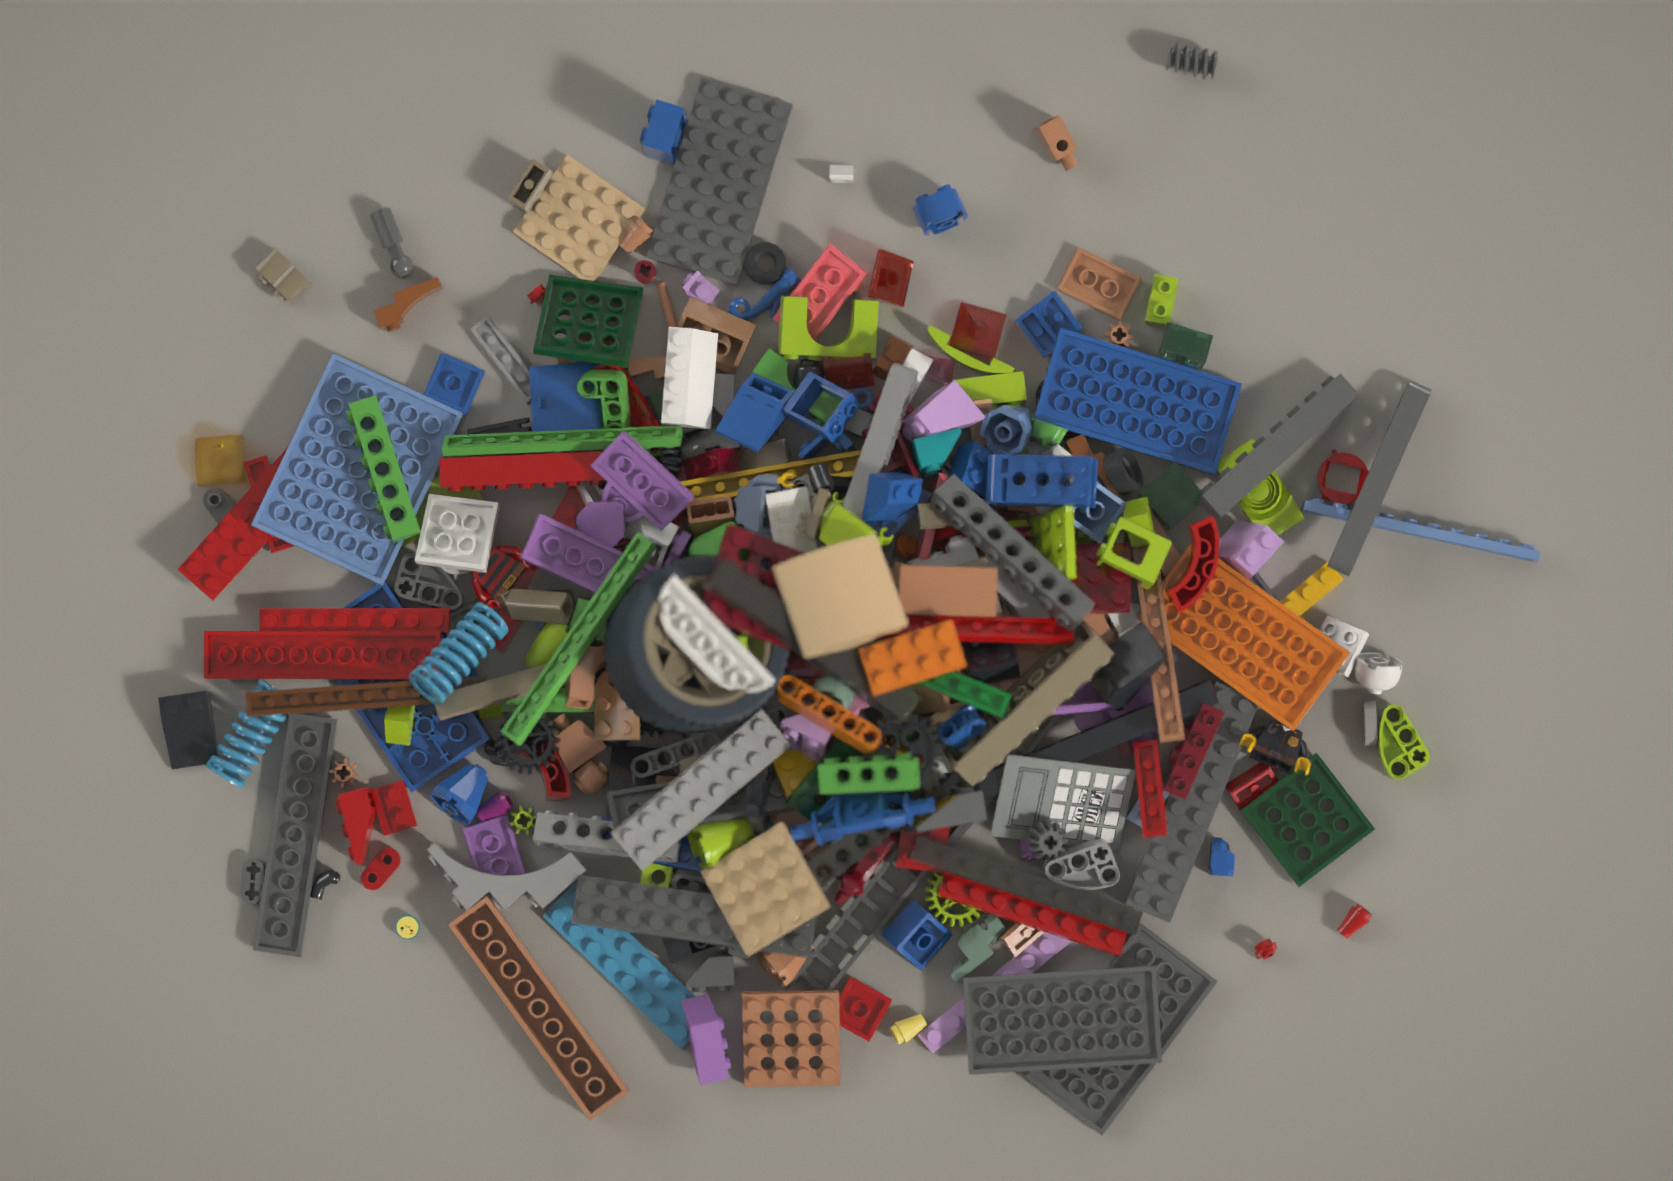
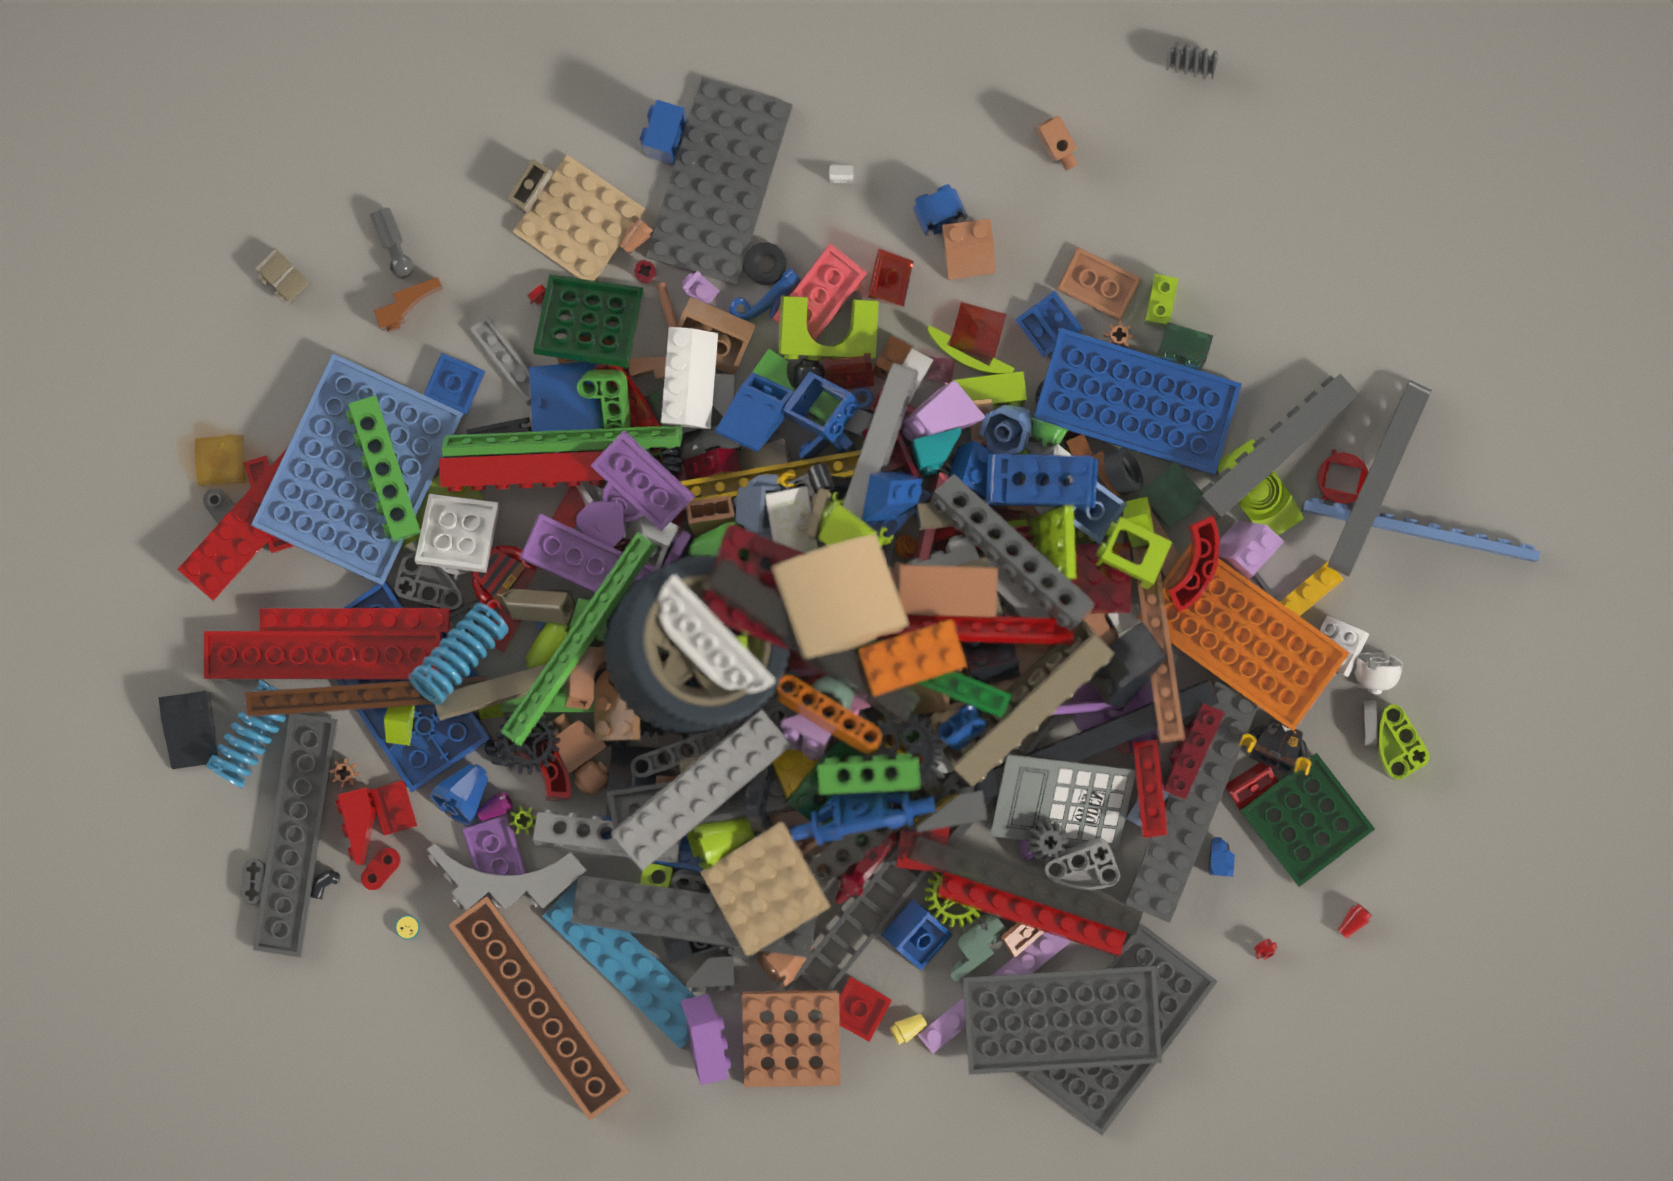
none -> nougat slope [941,219,995,280]

